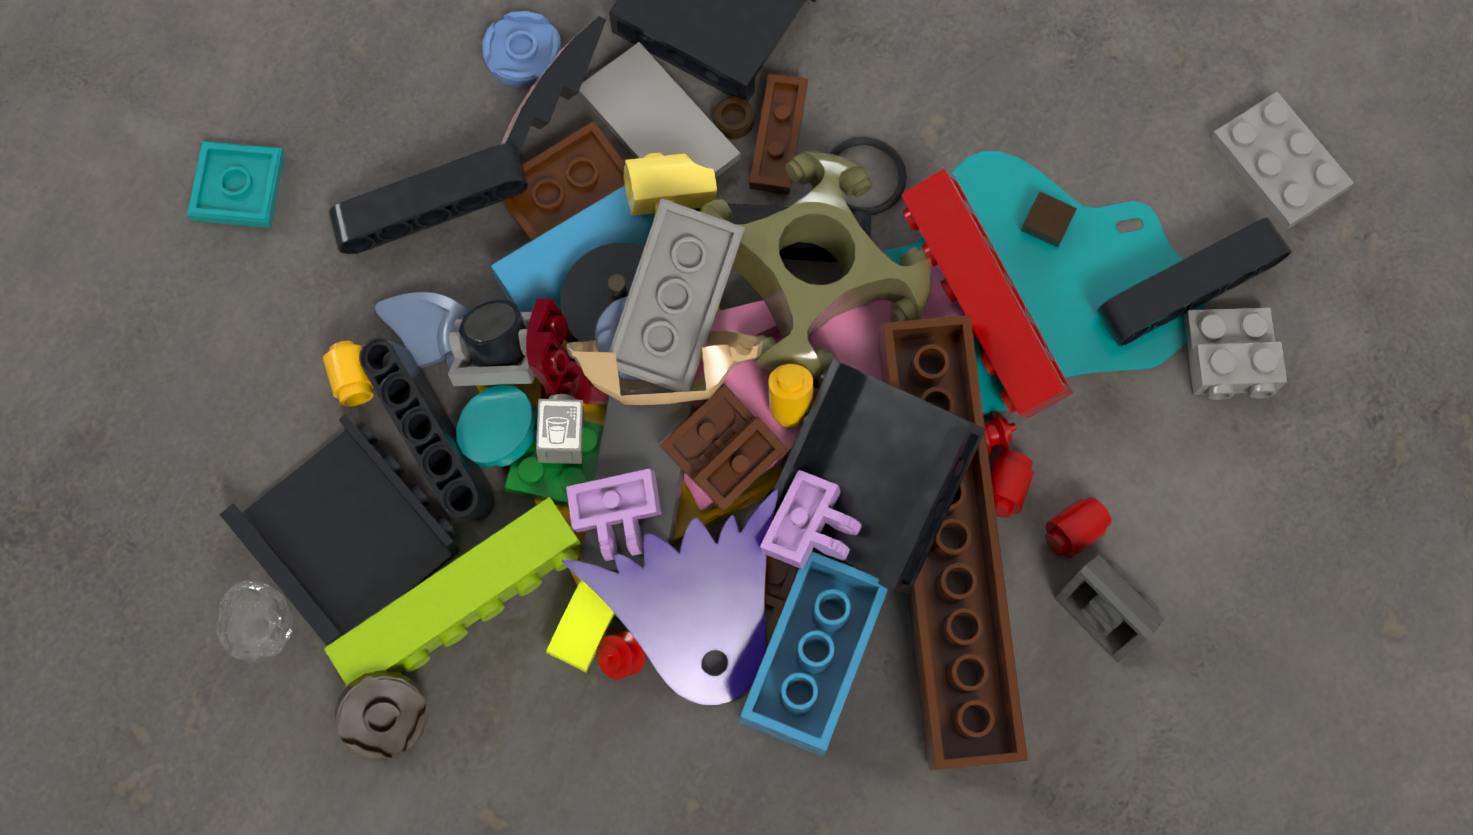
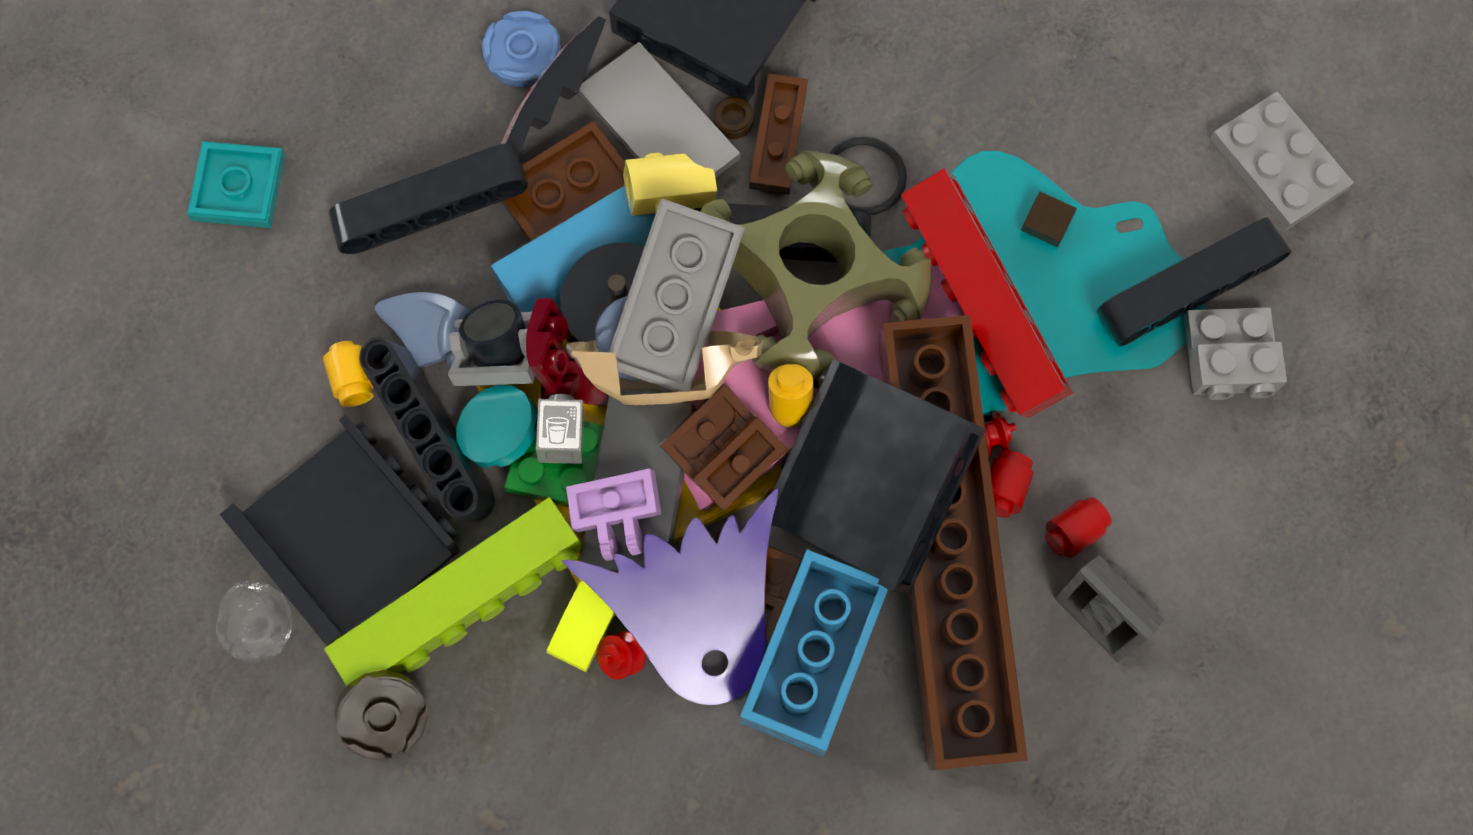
lavender hinge [760,470,861,569] -> none

